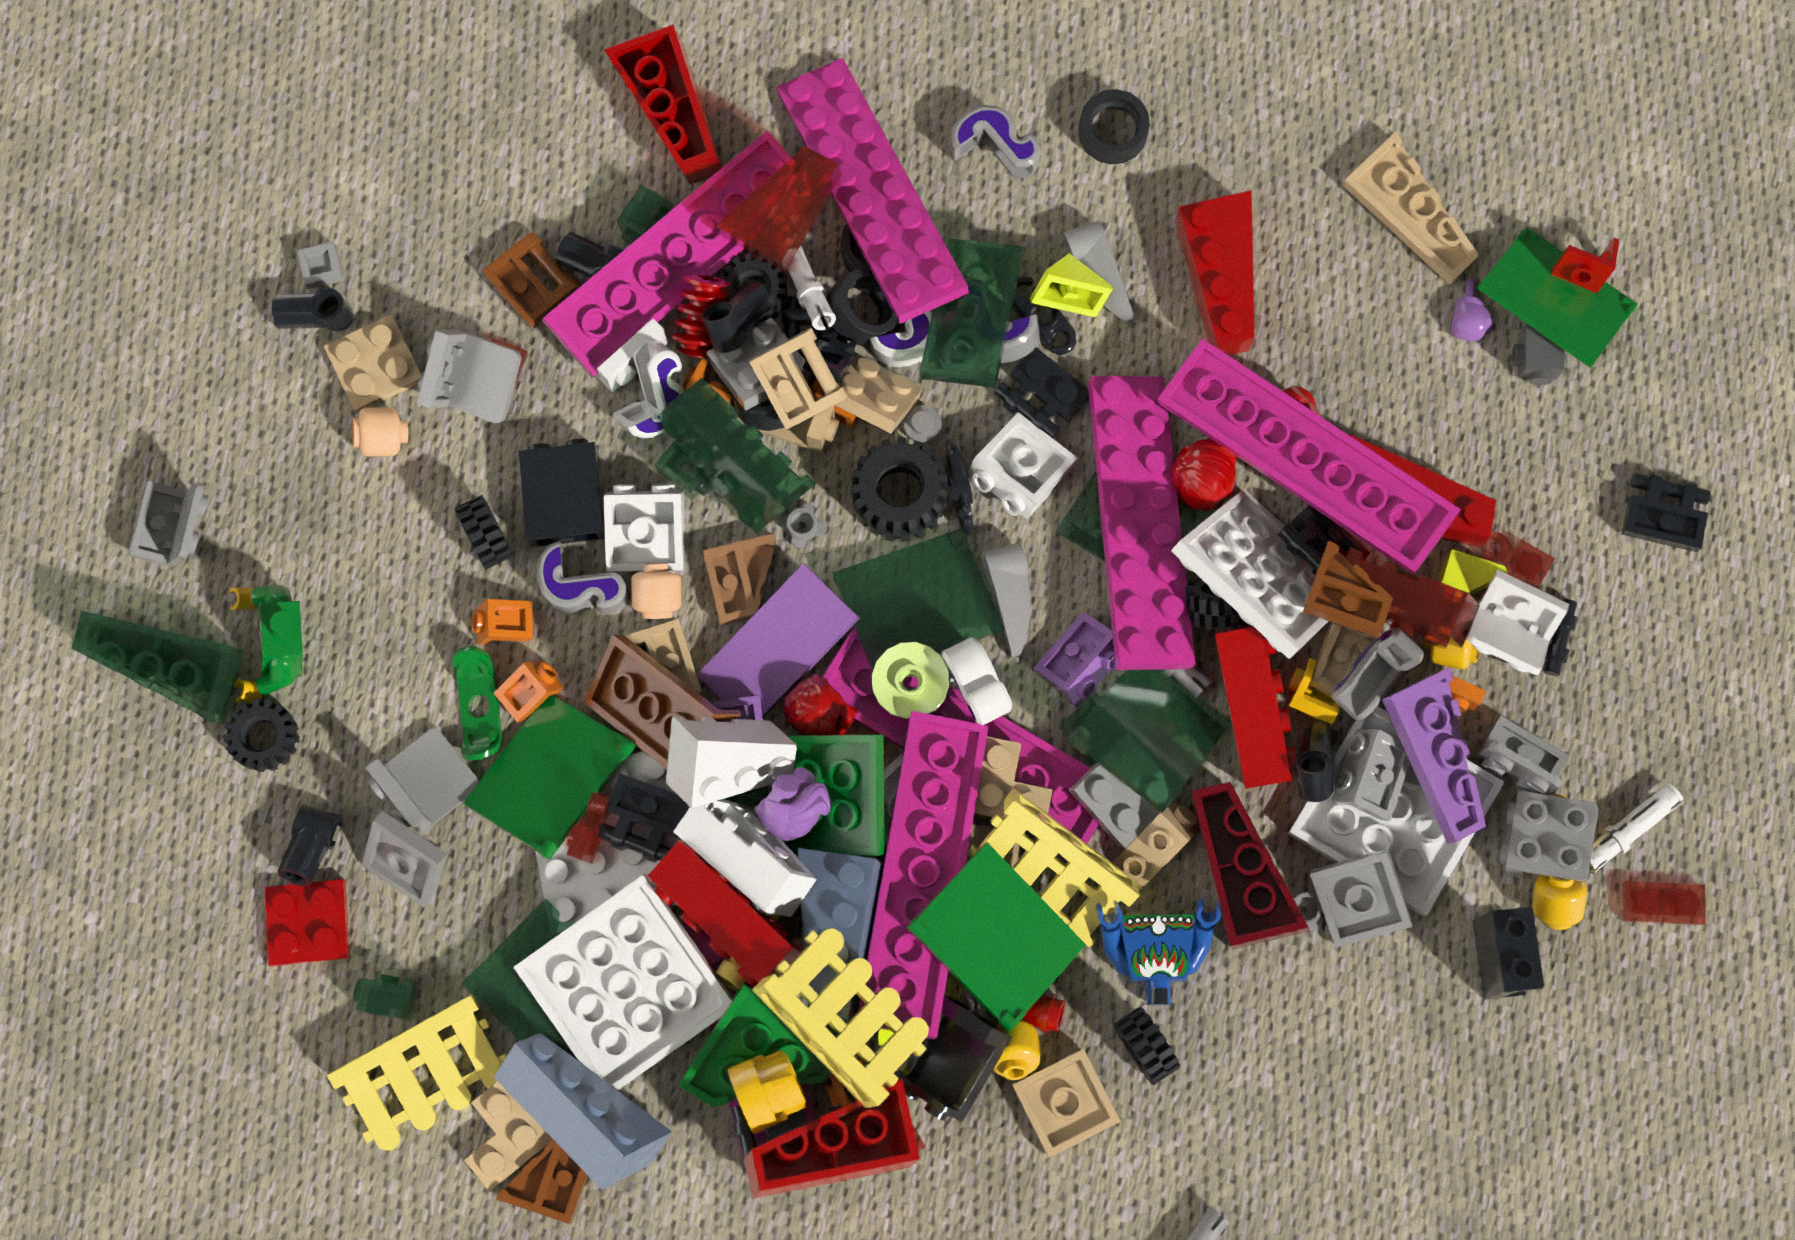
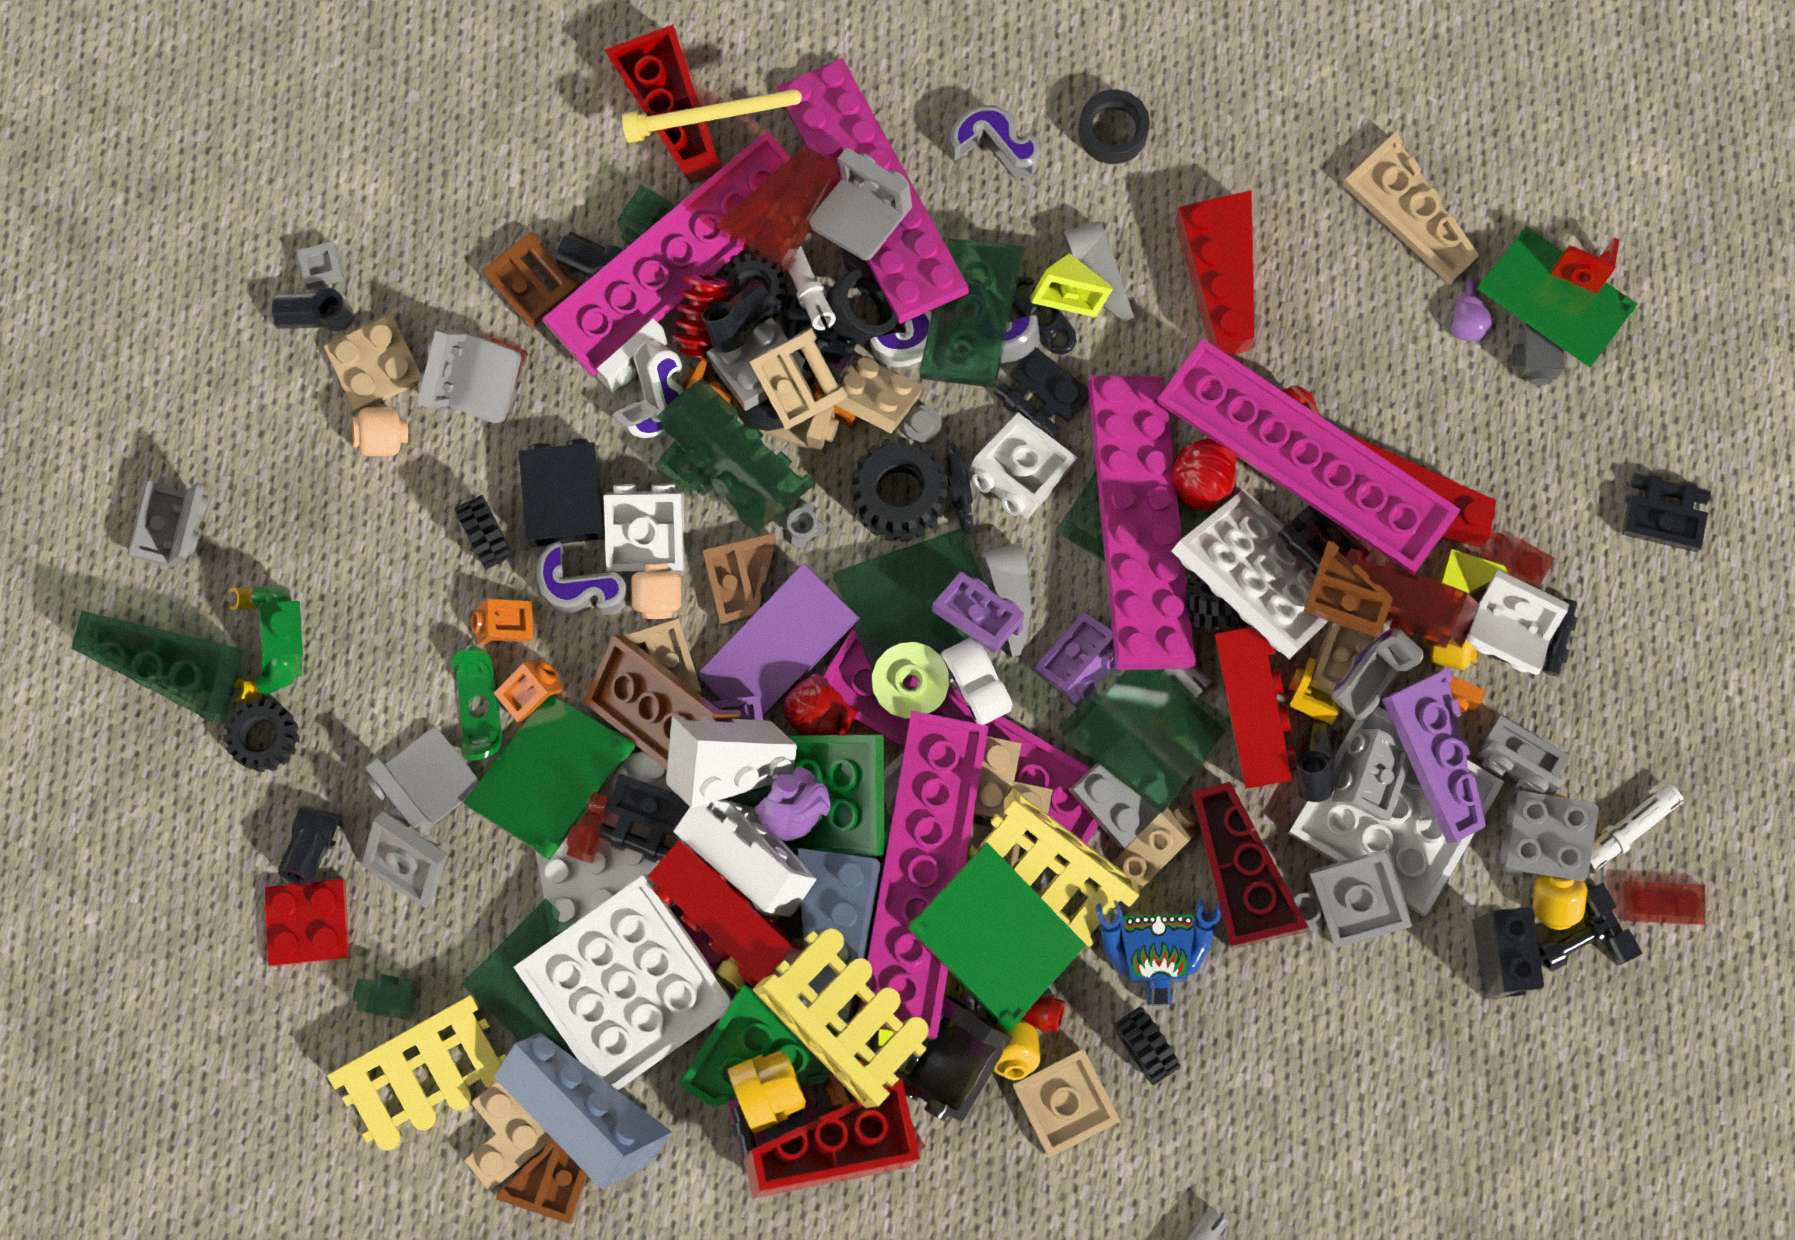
none -> light yellow piece [622,90,802,143]
none -> light grey bracket [809,147,912,260]
none -> medium lavender bracket [932,572,1024,653]
none -> black bar [1538,882,1643,972]

